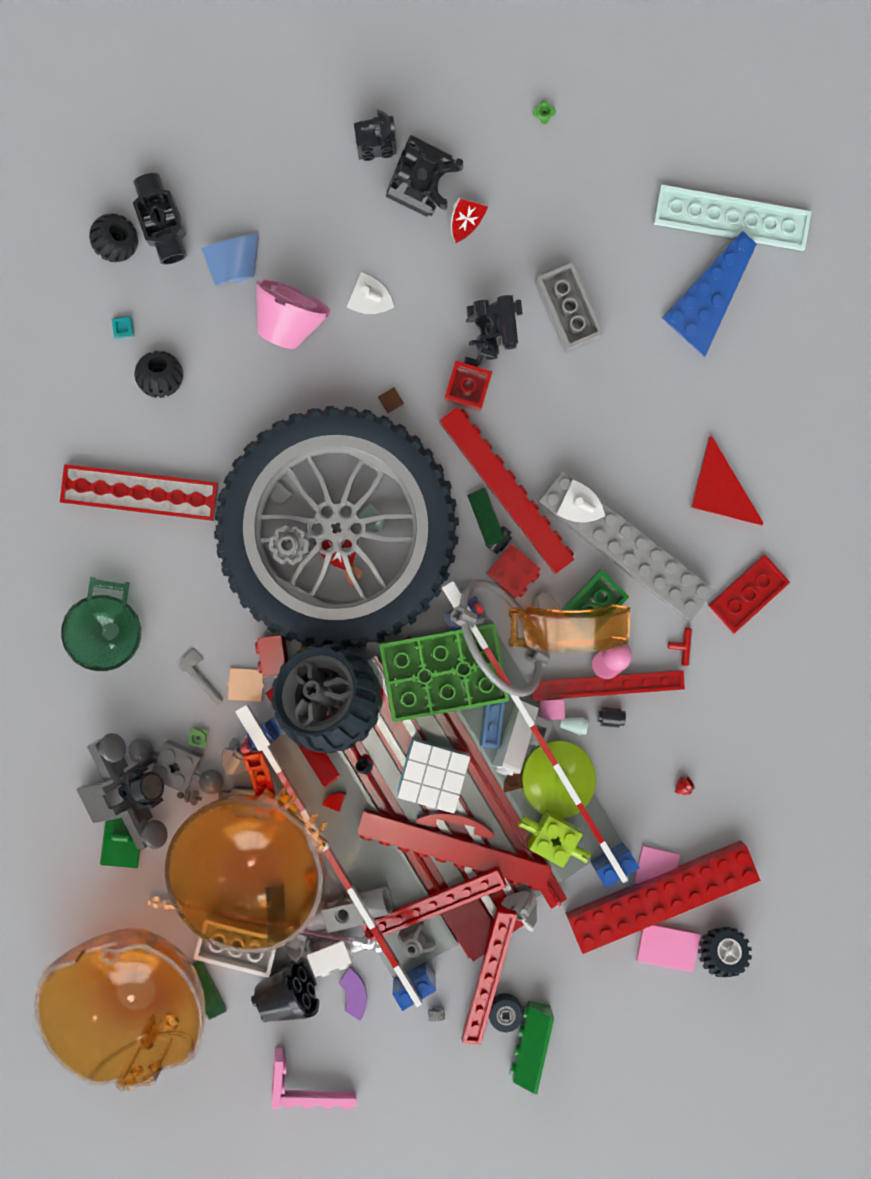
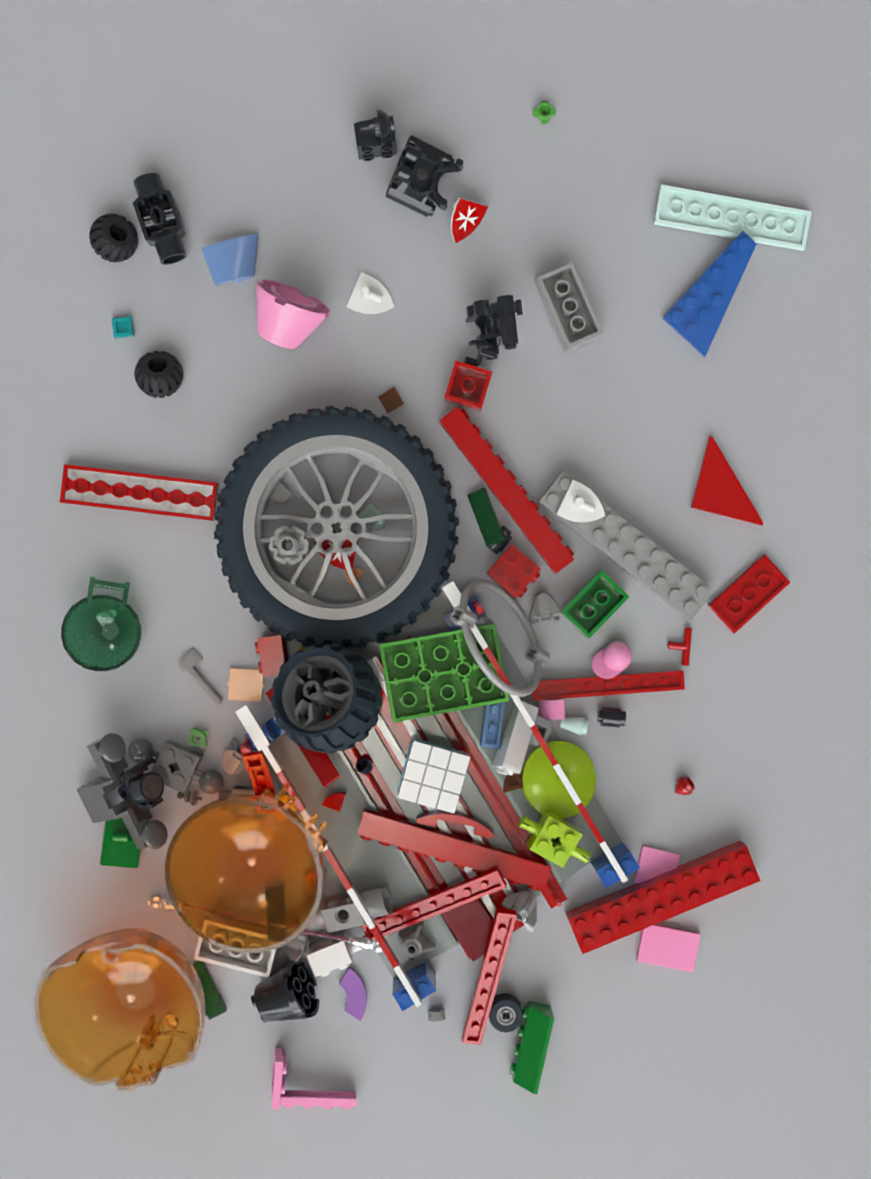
clear orange windscreen [508,605,631,653] -> none
black wheel [698,927,752,978] -> none

